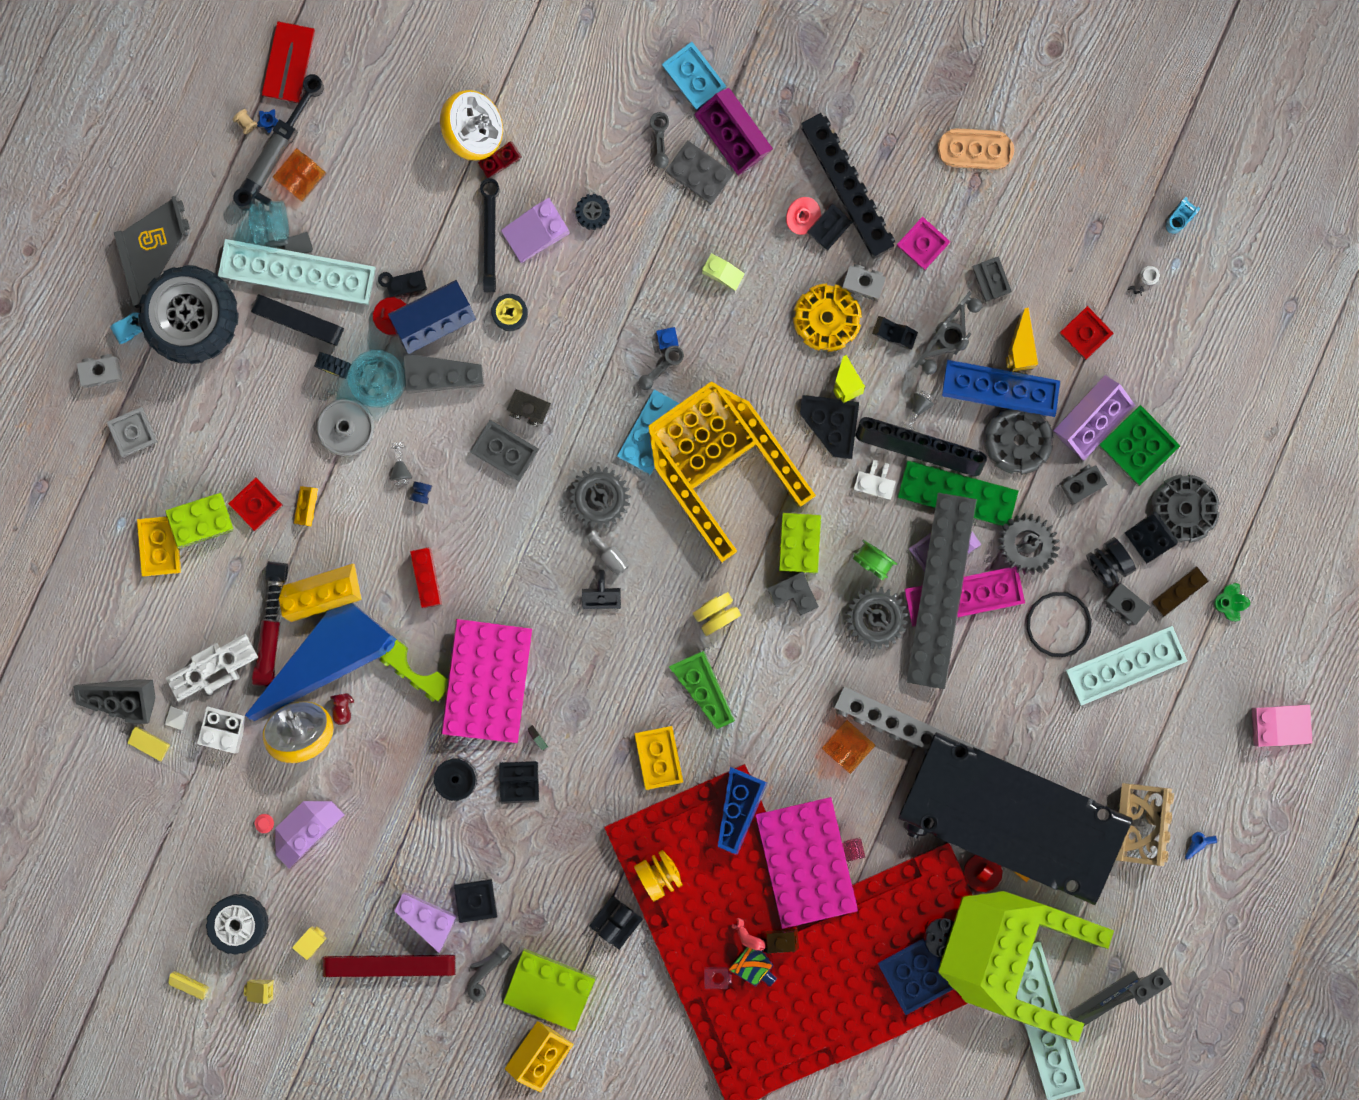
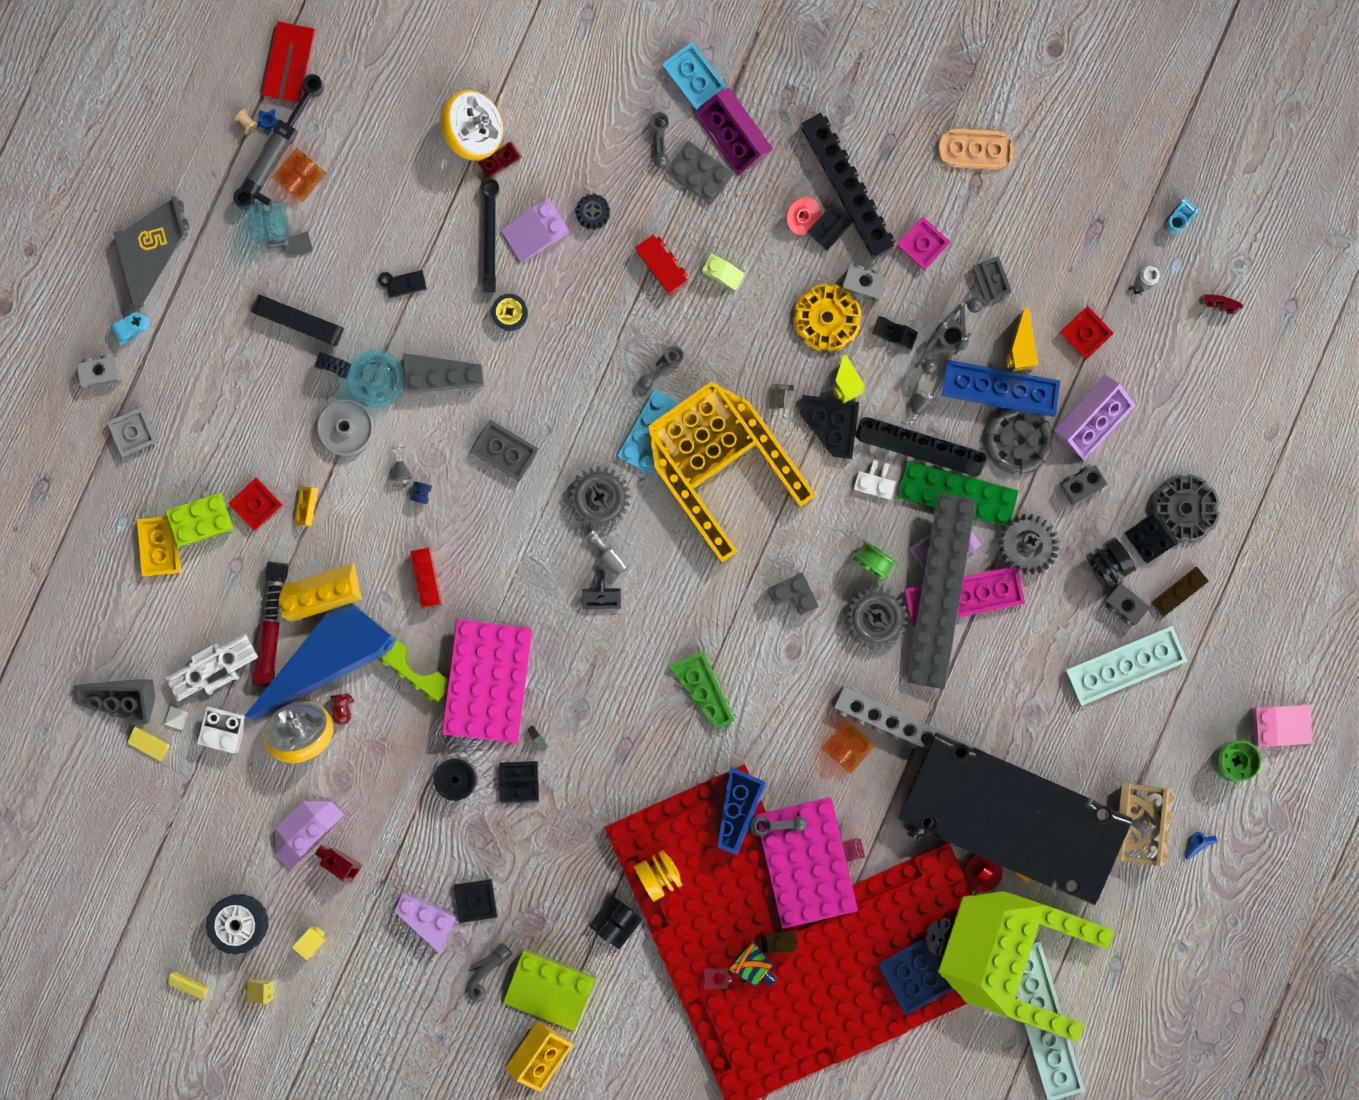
wheel [138,265,239,364] -> none
light aqua plate [218,239,376,305] -> none
coral plate [255,814,274,833] -> none
dark red beam [322,955,456,977] -> none
red tile [373,297,407,336] -> none
dark blue slope [388,280,476,354] -> none
clear smoke brick [507,389,552,427] -> none
yellow plate [634,726,684,790] -> none
blue plate [656,327,679,350] -> none
light yellow wheel [692,592,742,636] -> none
coral arm [731,918,766,951] -> none
lime brick [779,513,821,574] -> none
black piece [1026,592,1092,657] -> none
dark grey piece [1069,967,1172,1026] -> none
green plate [1099,405,1180,486] -> none
green plate [1214,583,1251,622] -> none
none -> dark red torso [315,845,363,882]
none -> red brick [635,234,688,296]
none -> dark grey piece [750,816,807,836]
none -> clear smoke tile [769,384,794,410]
none -> dark red slope [1201,294,1243,314]
none -> bright green wheel [1213,740,1262,782]

